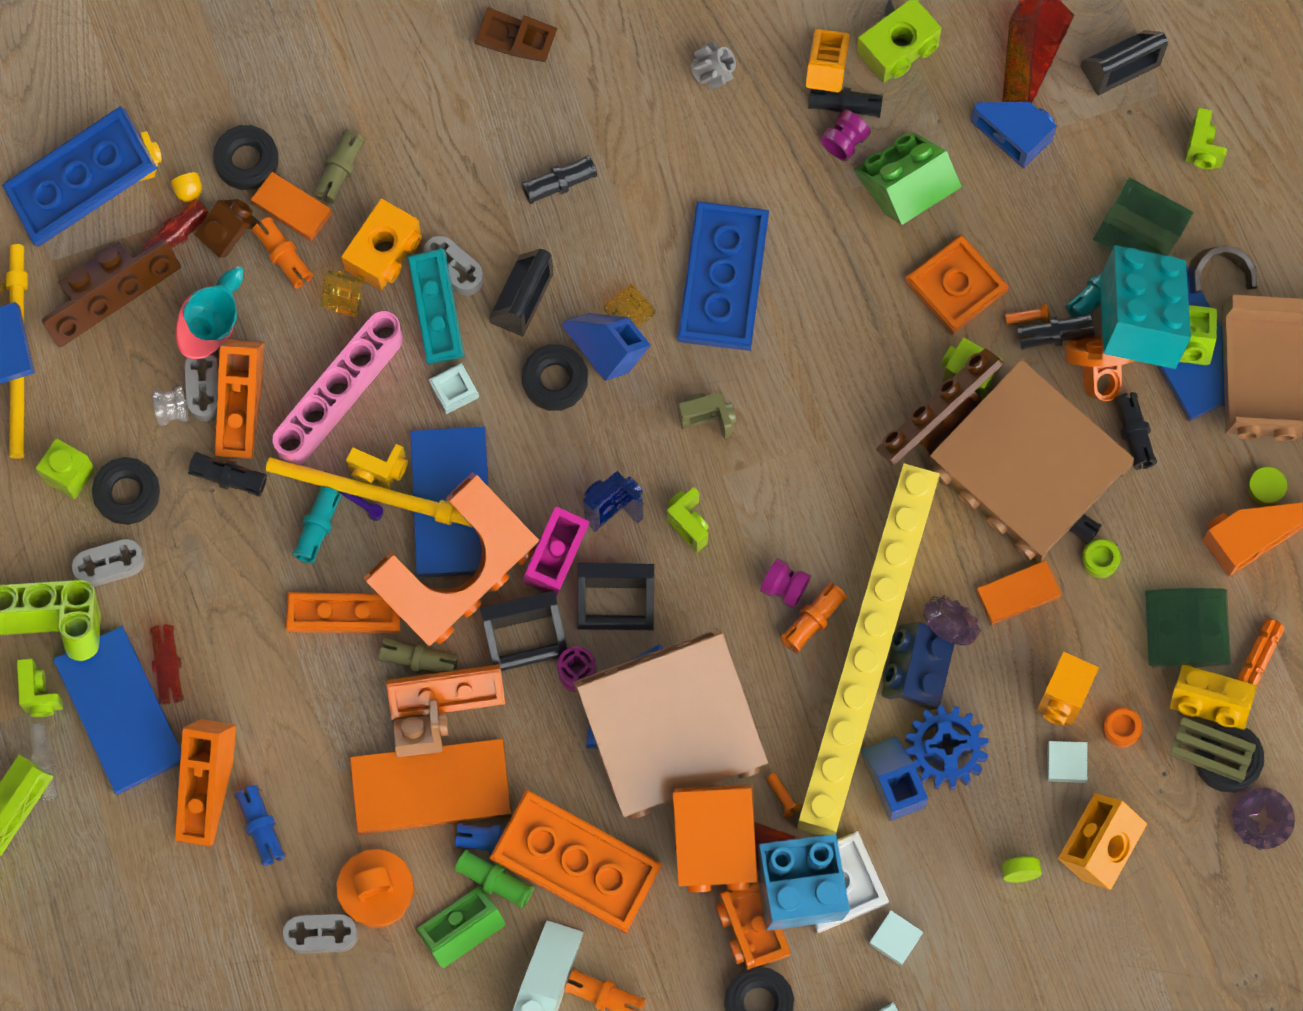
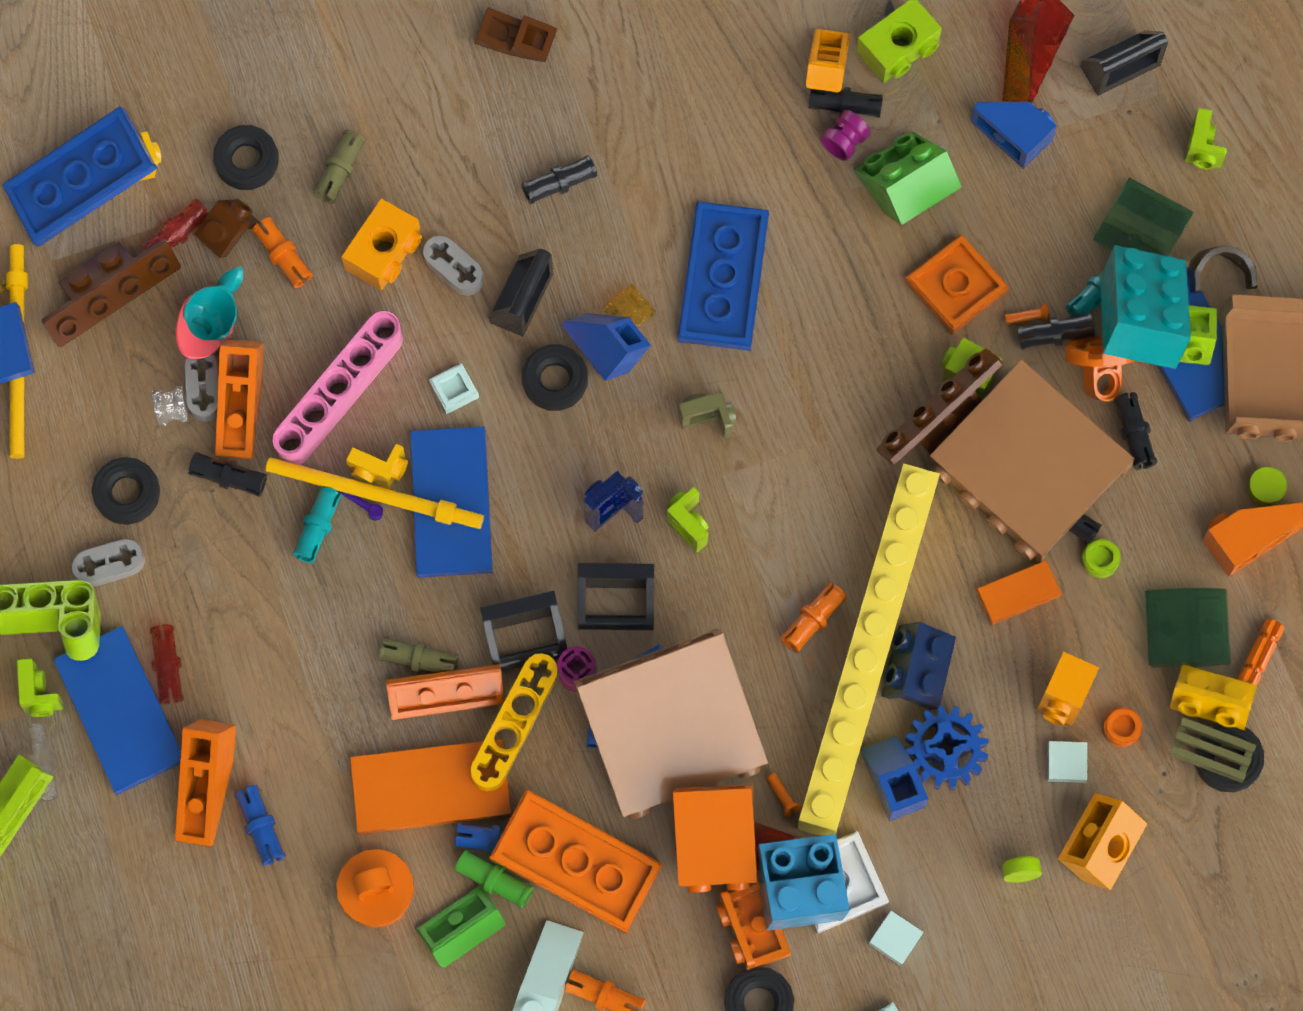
lime brick [36,438,95,500] -> none
yellow hinge [170,172,202,202] -> none
orange tile [251,172,332,242] -> none
light grey beam [283,914,358,954] -> none
orange tile [286,592,401,634] -> none
clear yellow tile [321,270,364,317] -> none
orange arch [363,472,540,647] -> none
medium nougat bracket [394,699,449,757] -> none
teal tile [407,248,465,365] -> none
dark pink brick [522,506,590,597] -> none
light grey gear [691,41,736,89] -> none
magenta wheel [760,558,811,609] -> none
clear purple gear [923,595,981,646] -> none
clear purple gear [1231,788,1295,850] -> none
none -> yellow beam [471,653,558,792]

